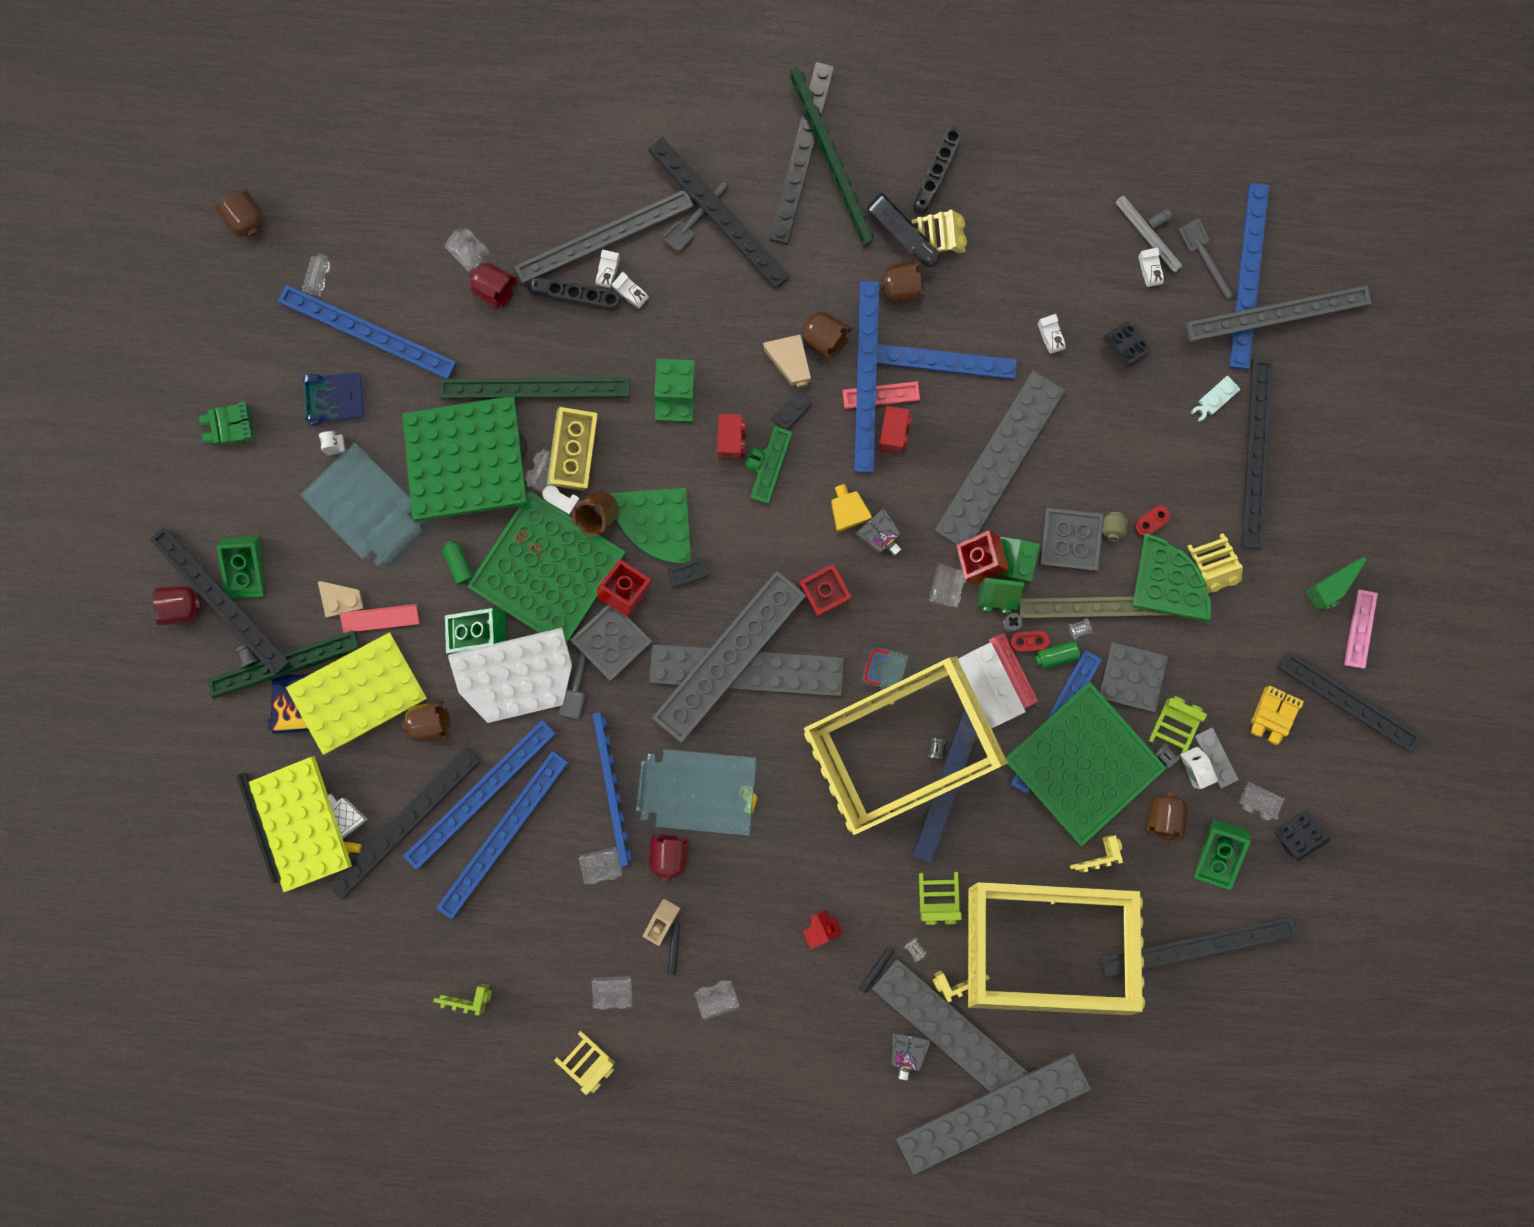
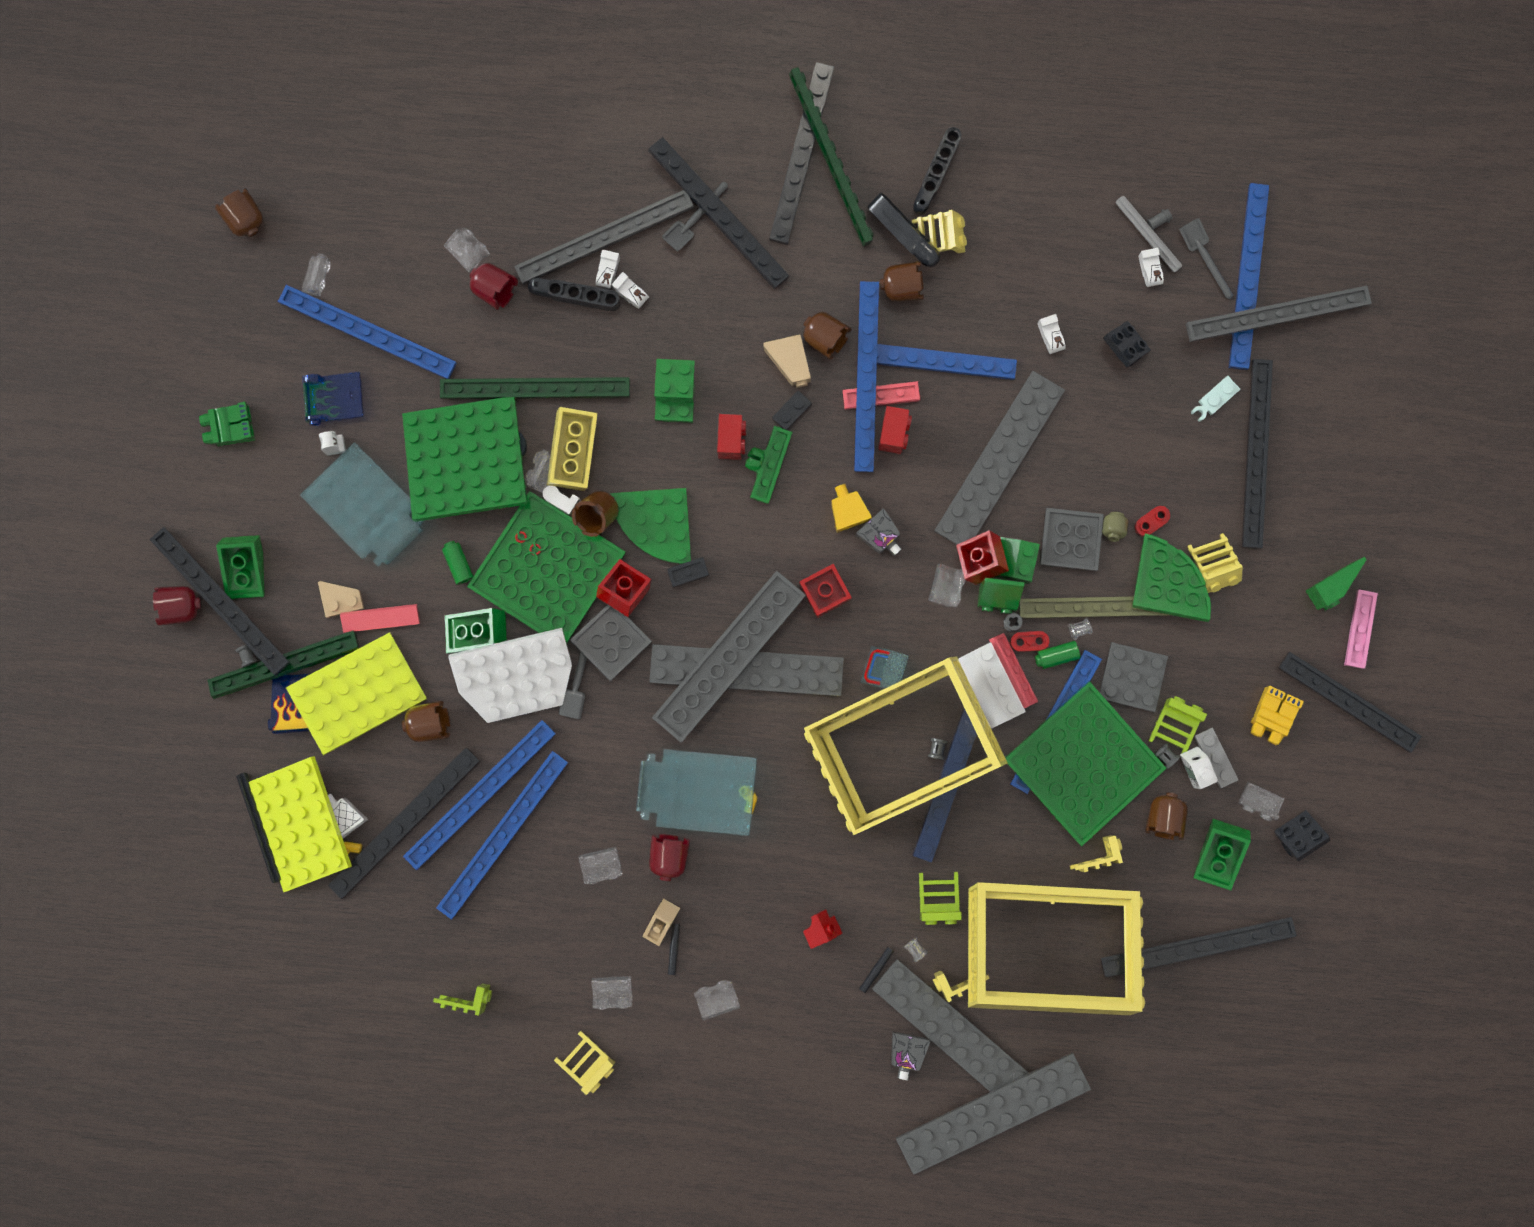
blue plate [593,712,632,867] -> none

